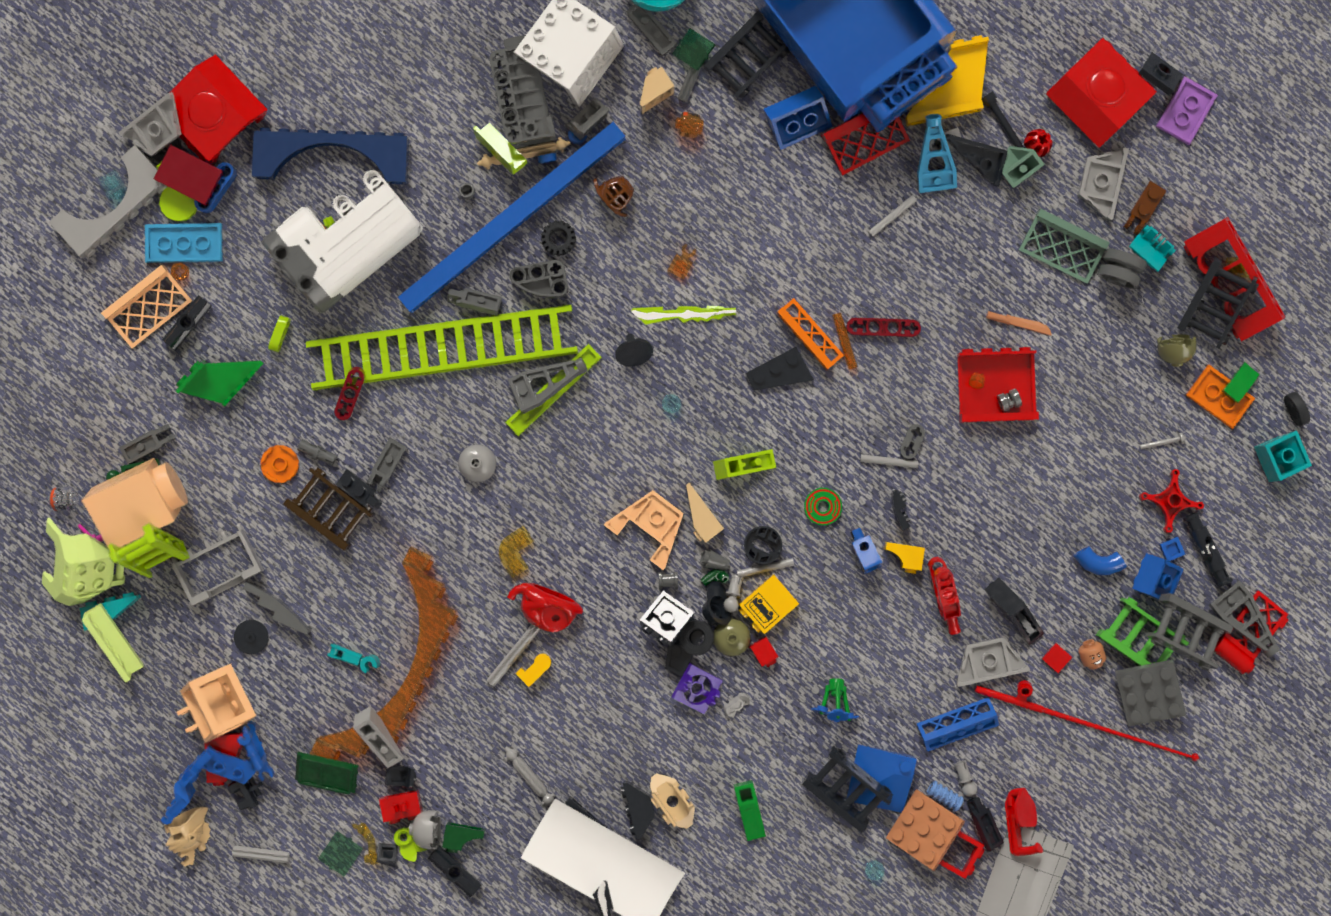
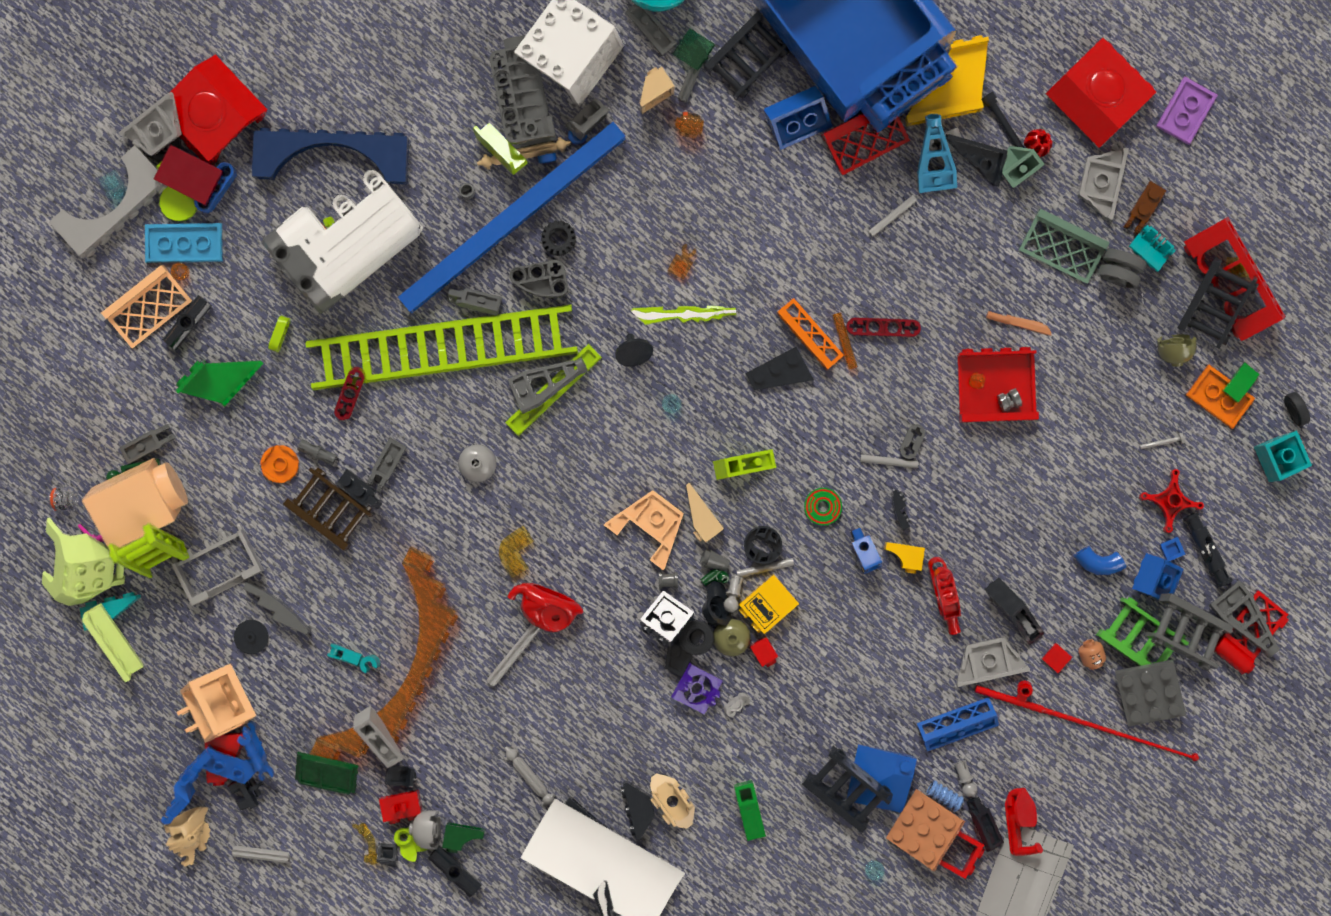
clear green piece [318,831,363,876] -> none
yellow leg [515,653,551,687] -> none
reddish brown piece [593,176,634,217] -> none
plant [811,678,859,722] -> none
black piece [1139,52,1183,96] -> none

